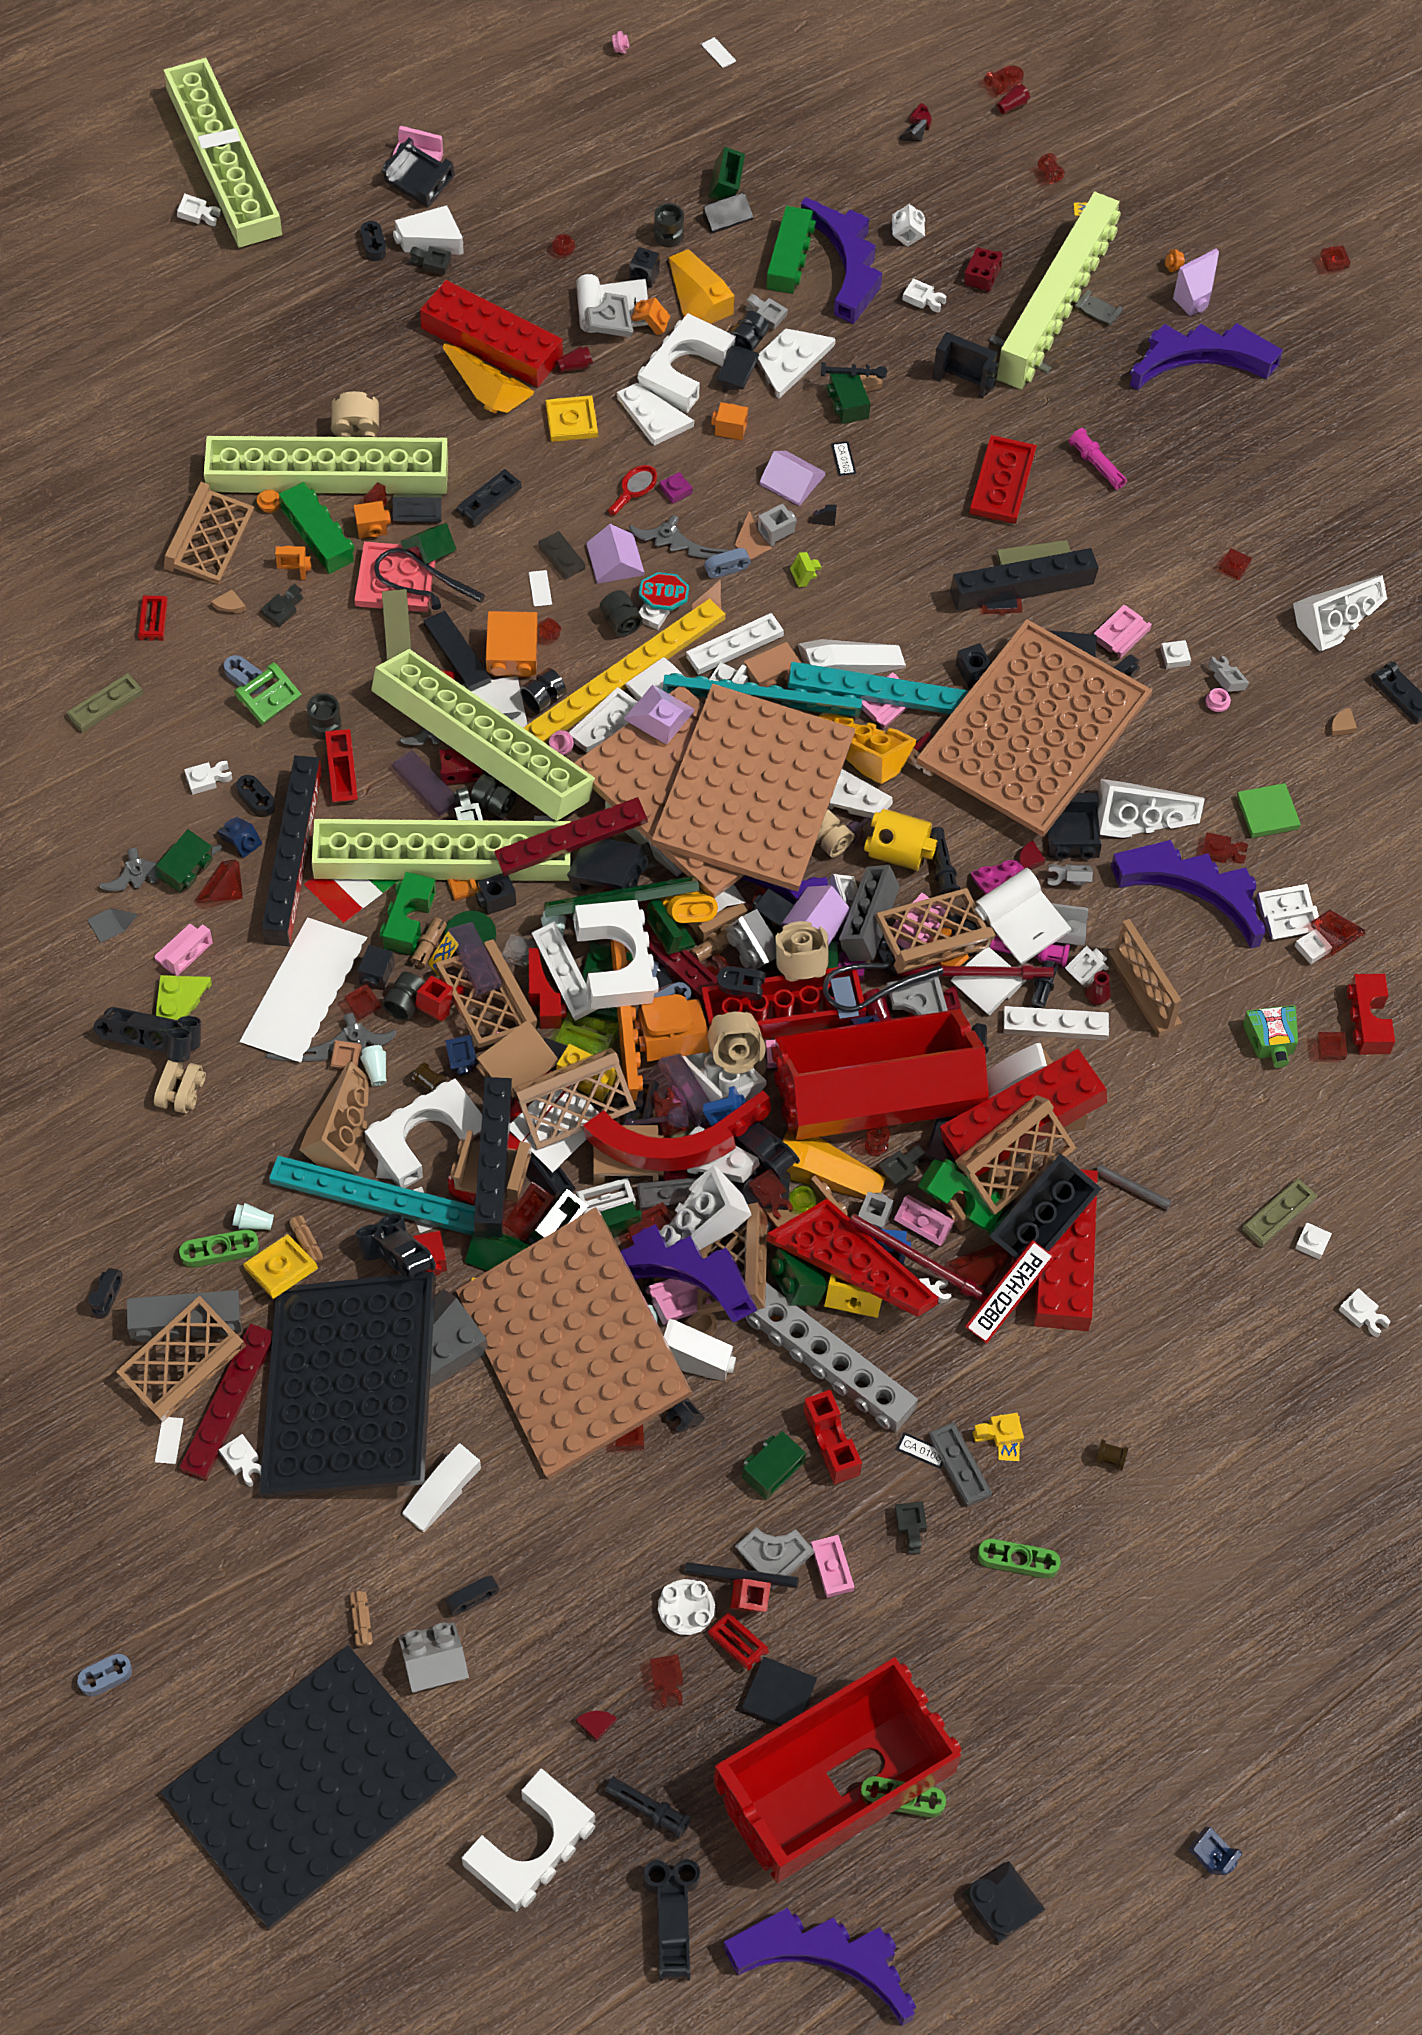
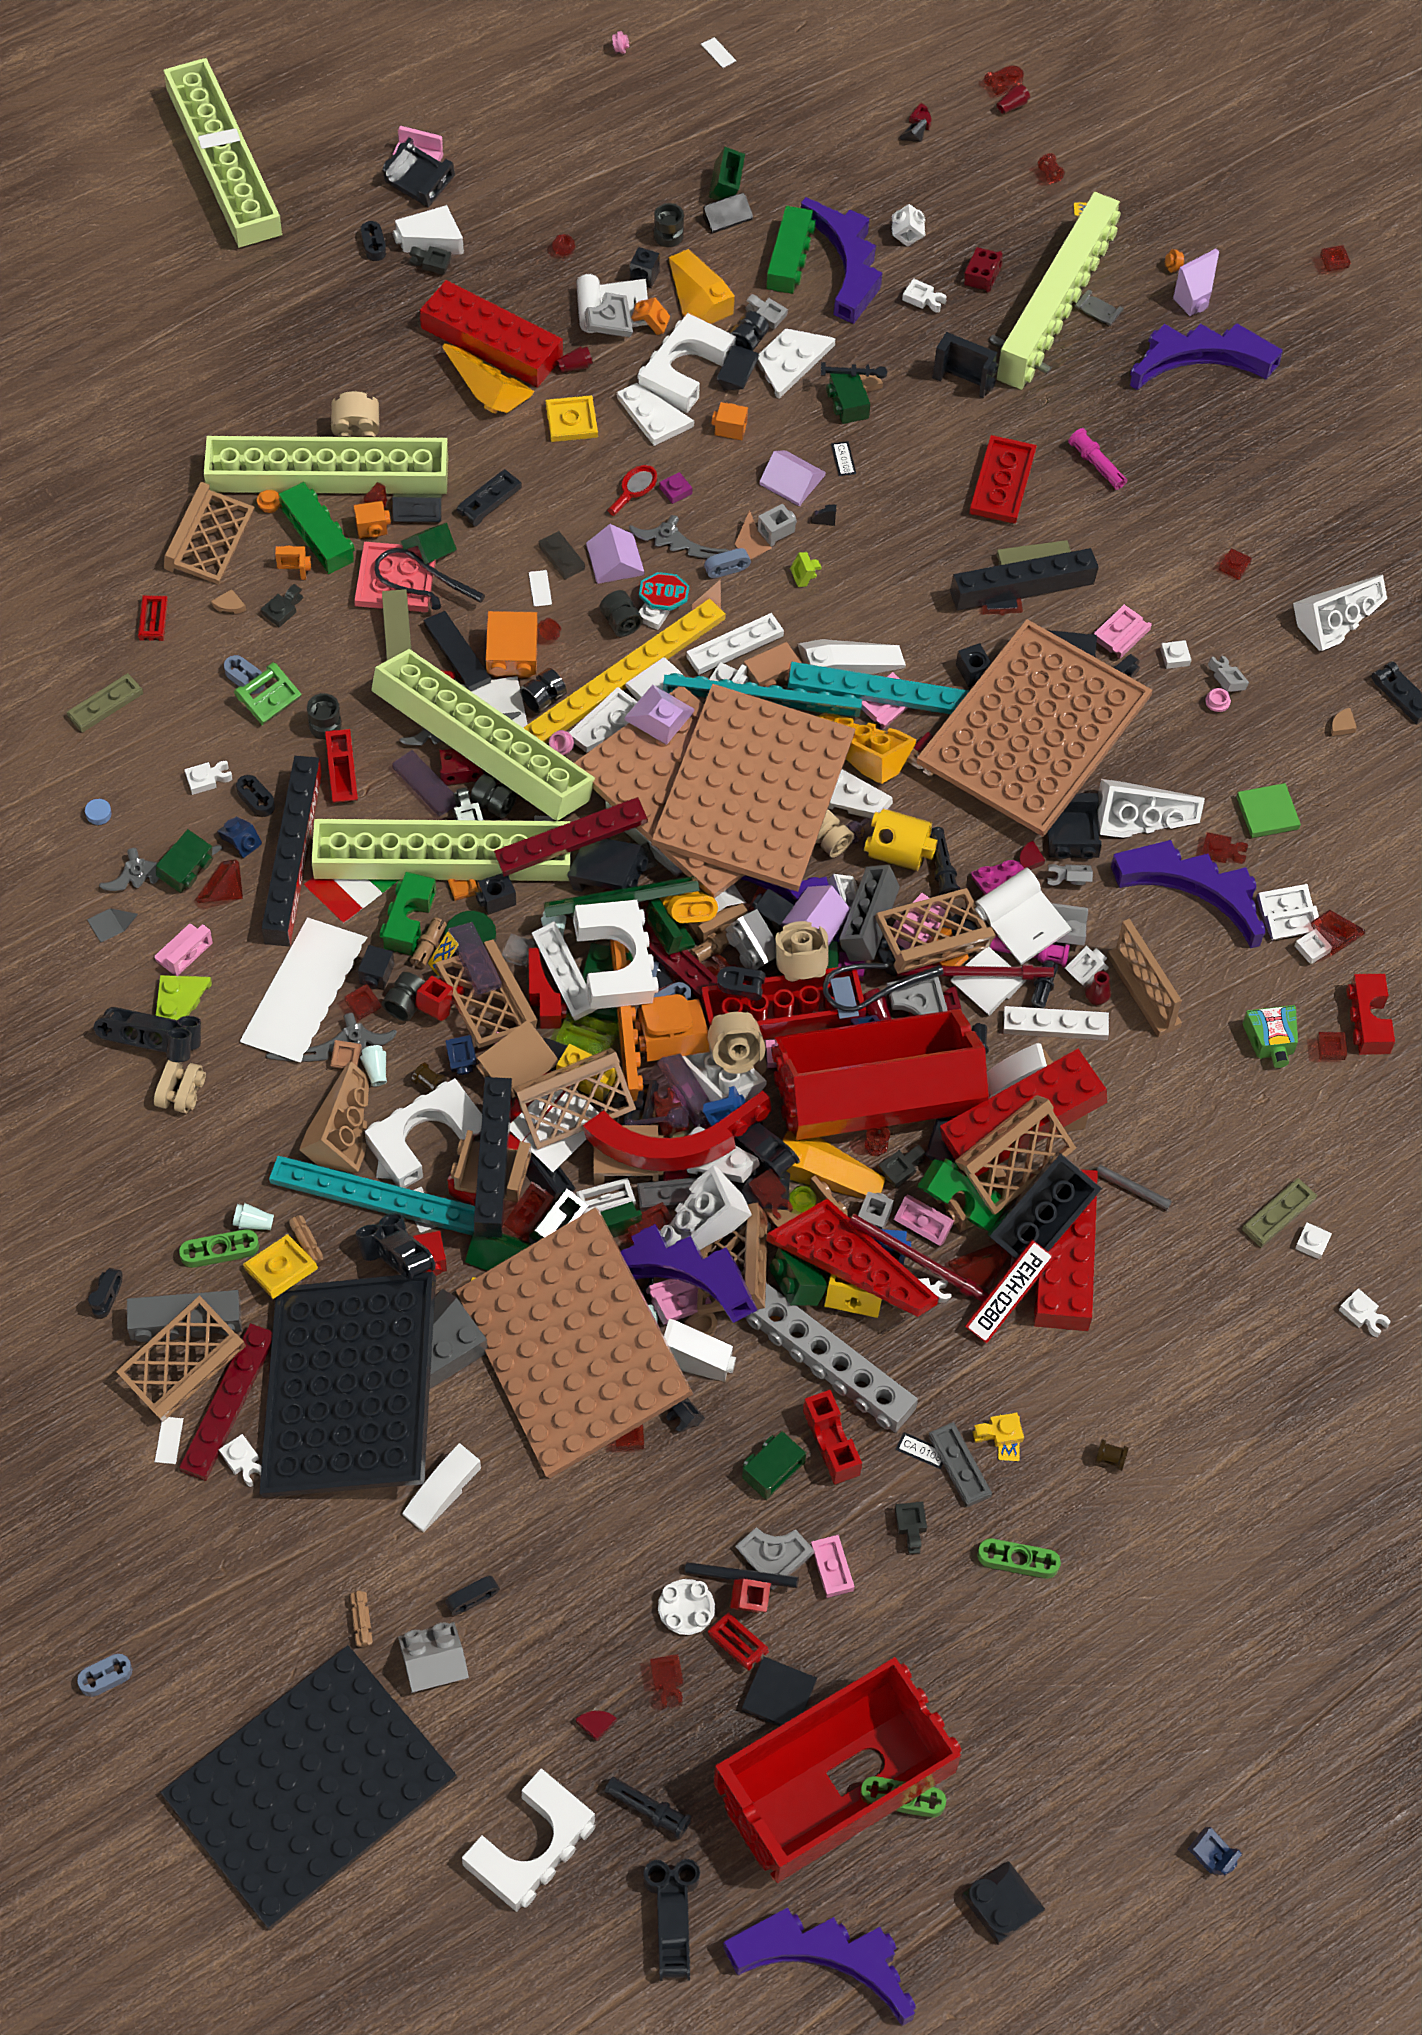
white plate [177,194,221,226] -> none
none -> medium blue tile [85,799,112,825]

